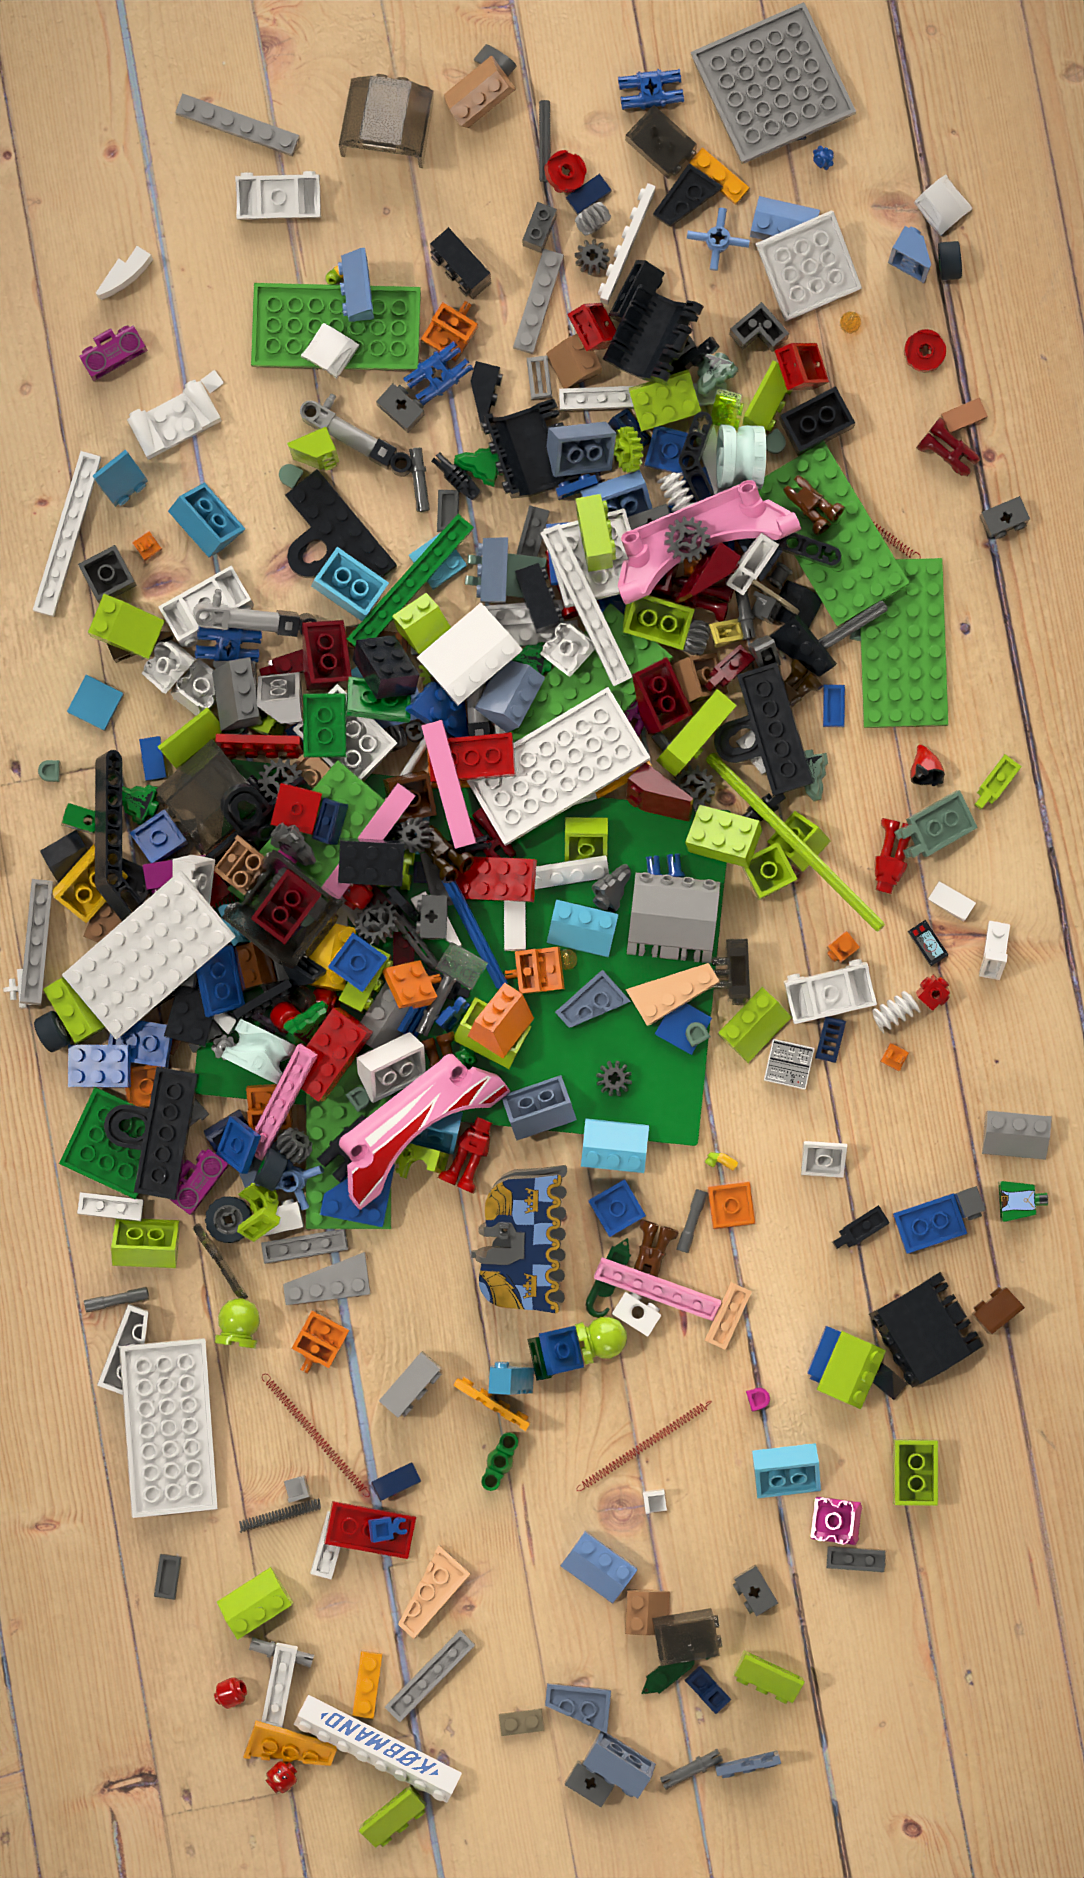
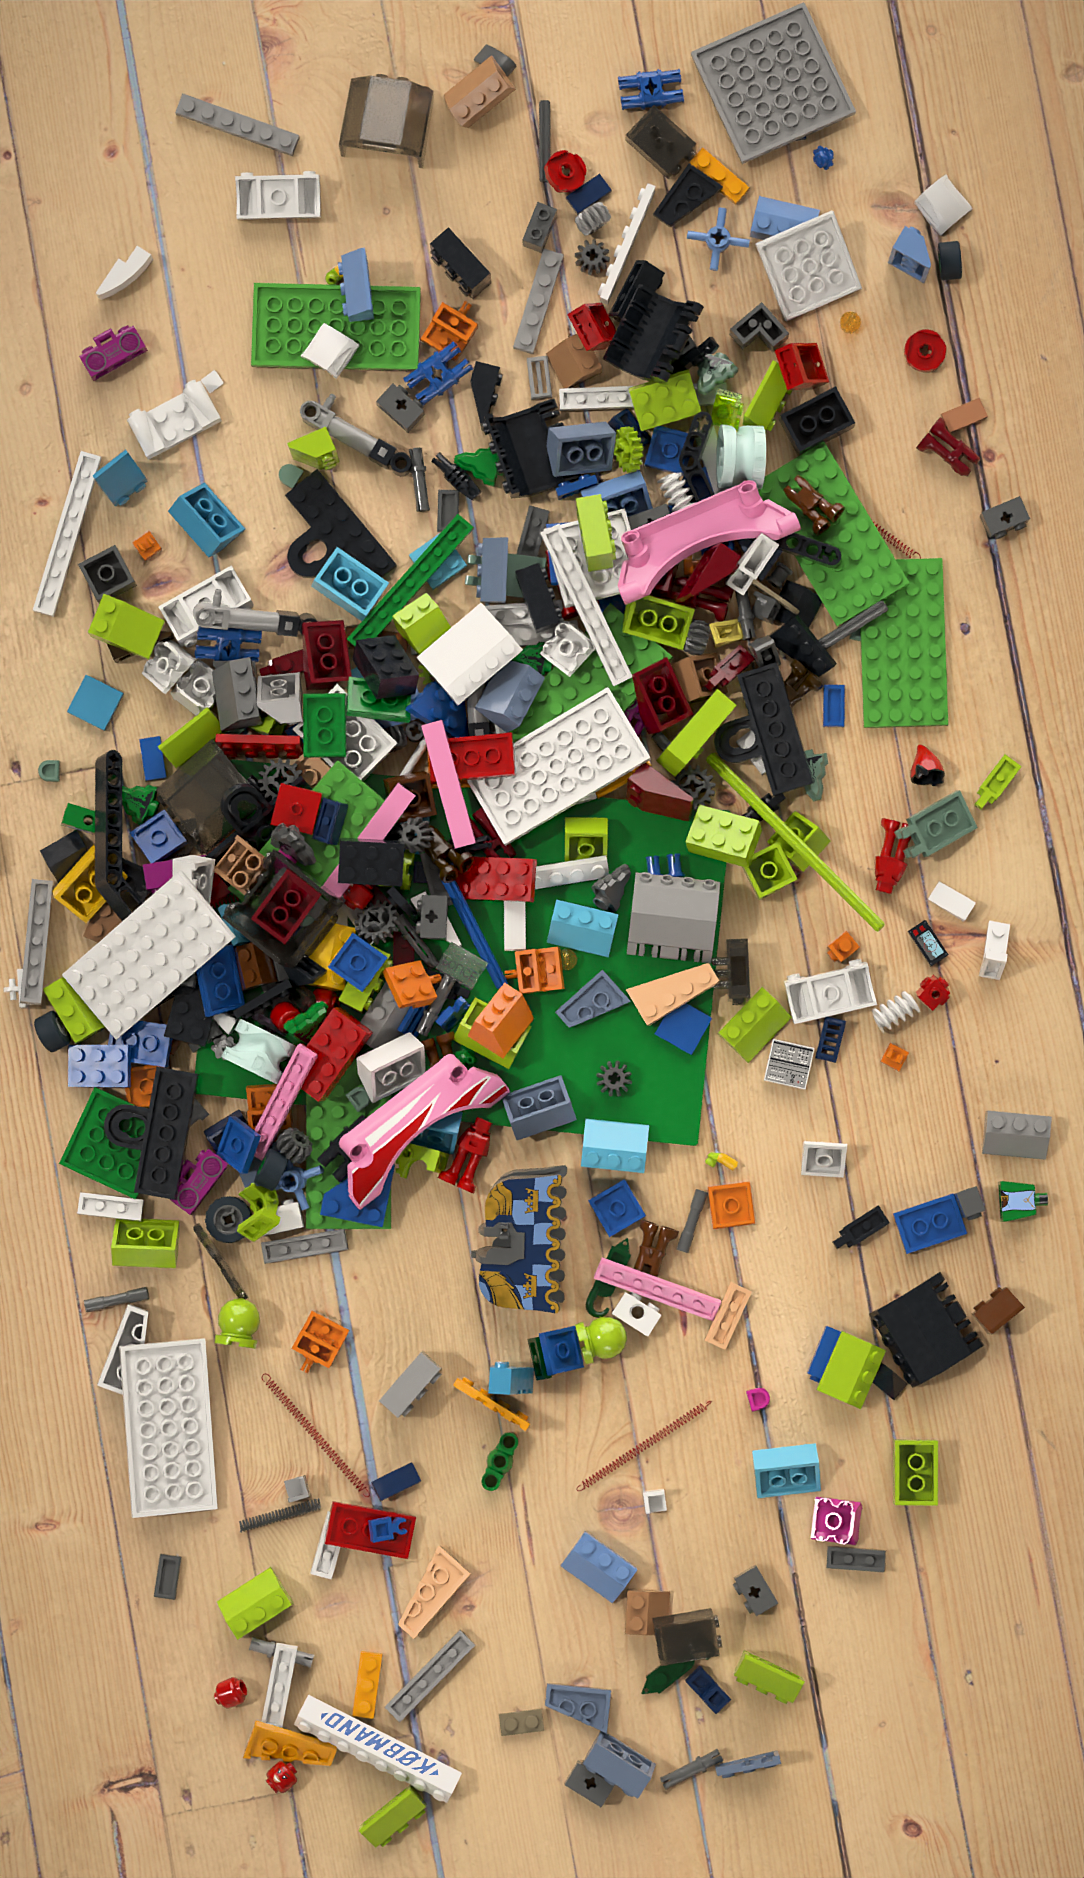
light grey wing [283,1252,370,1305] -> none
dark grey gear [664,517,710,563] -> none
sand green tile [685,1022,710,1047] -> none
sand green tile [766,428,786,454] -> none

